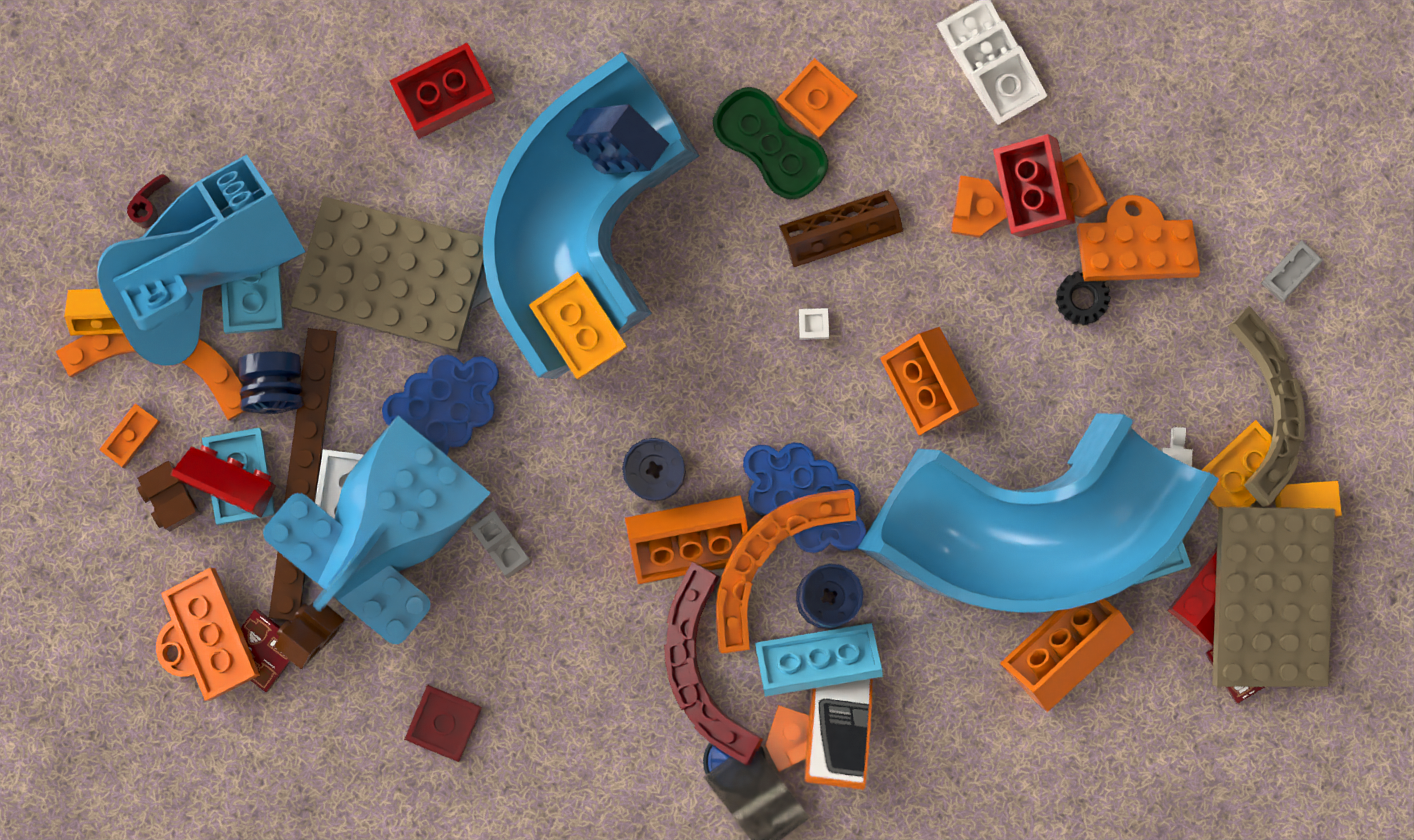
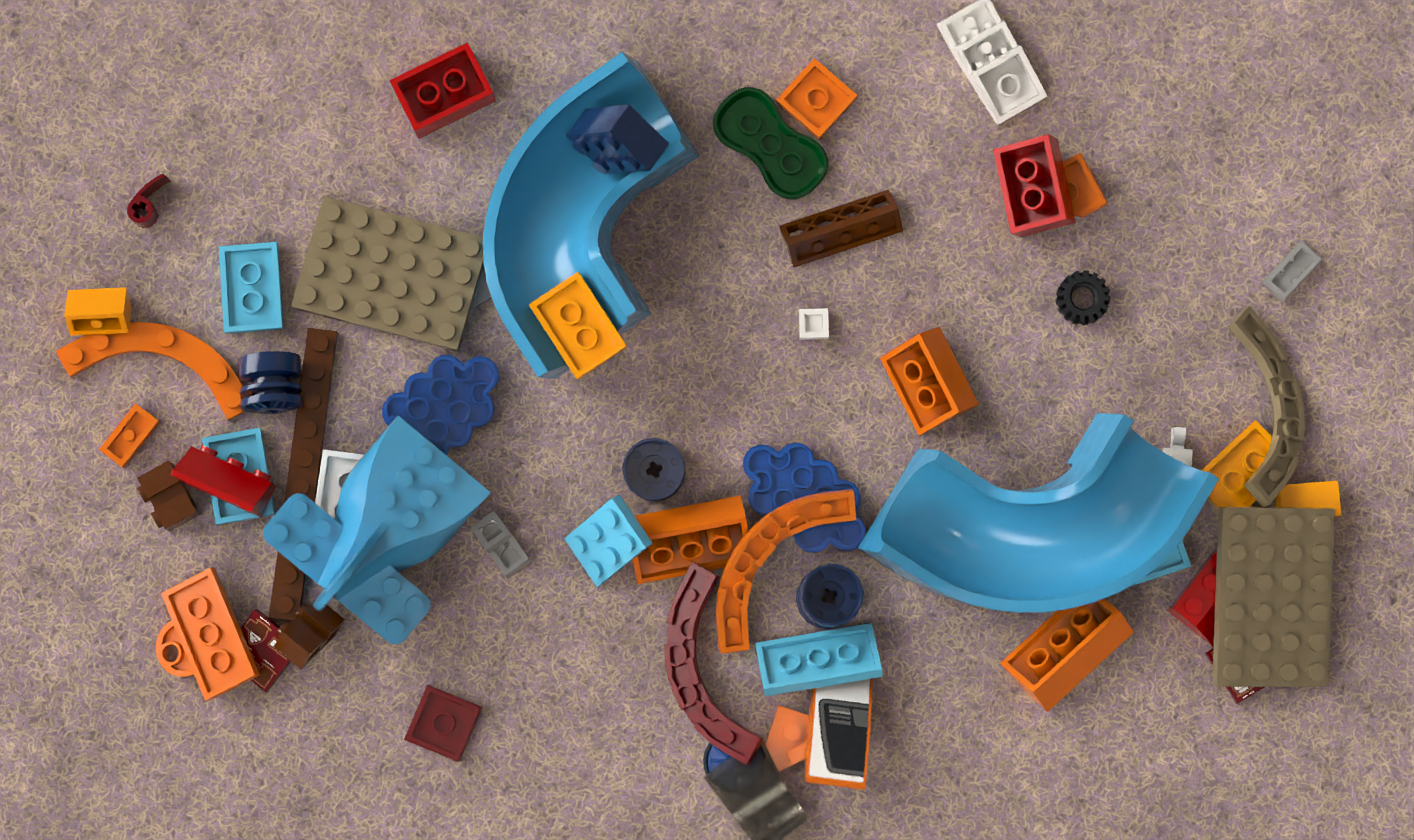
dark azure brick [97,154,305,366] -> none
orange plate [951,175,1007,238] -> none
orange plate [1076,195,1200,281] -> none
none -> medium azure plate [564,494,653,587]

